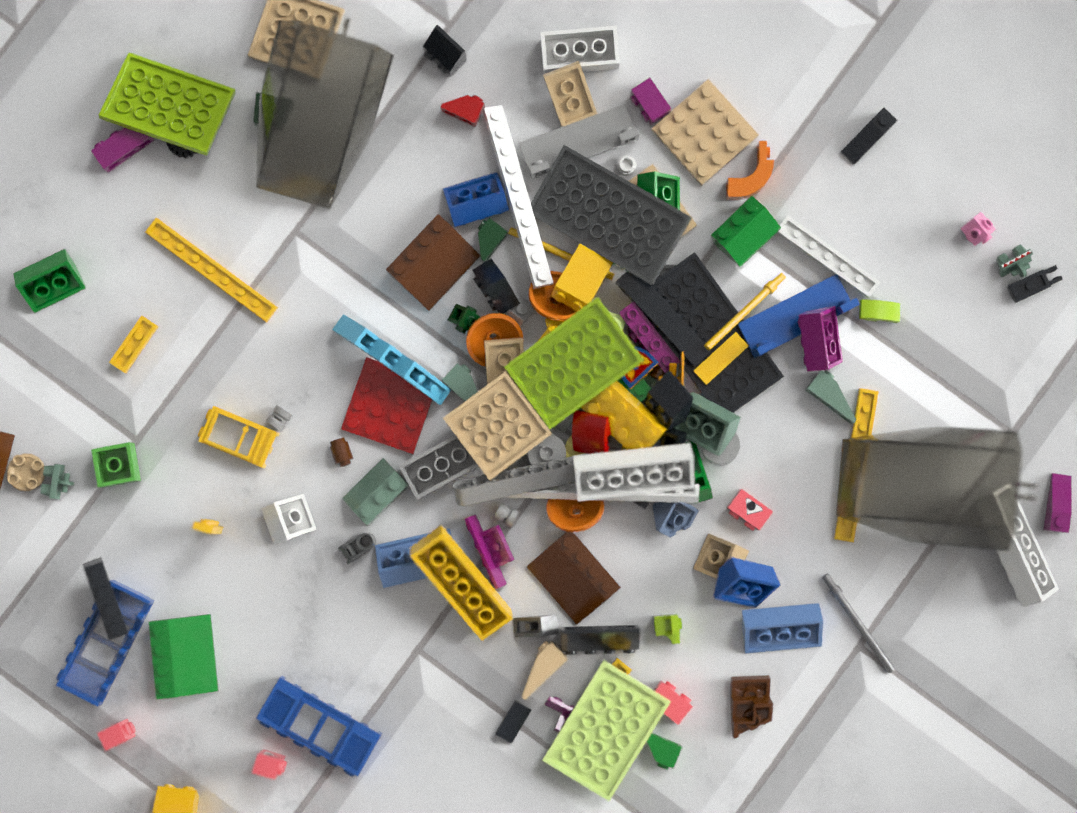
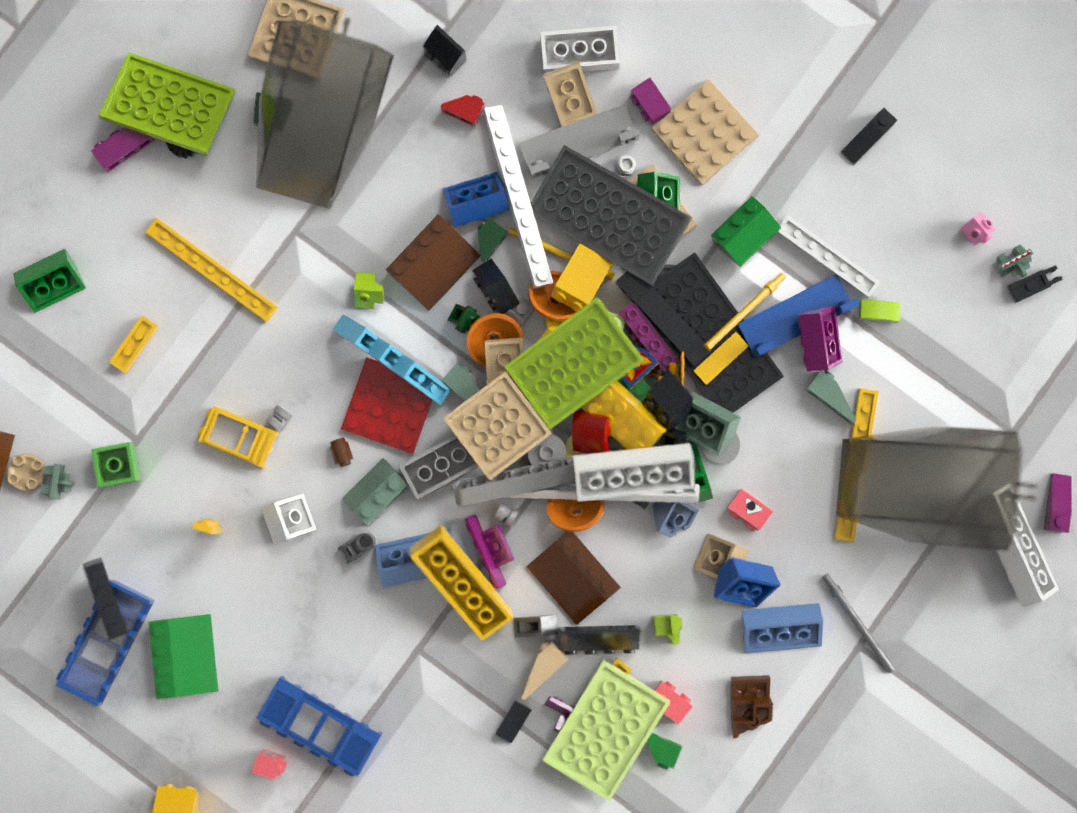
coral brick [97,719,136,751] -> none
orange arch [726,141,774,200] -> none
none -> lime brick [354,272,384,309]

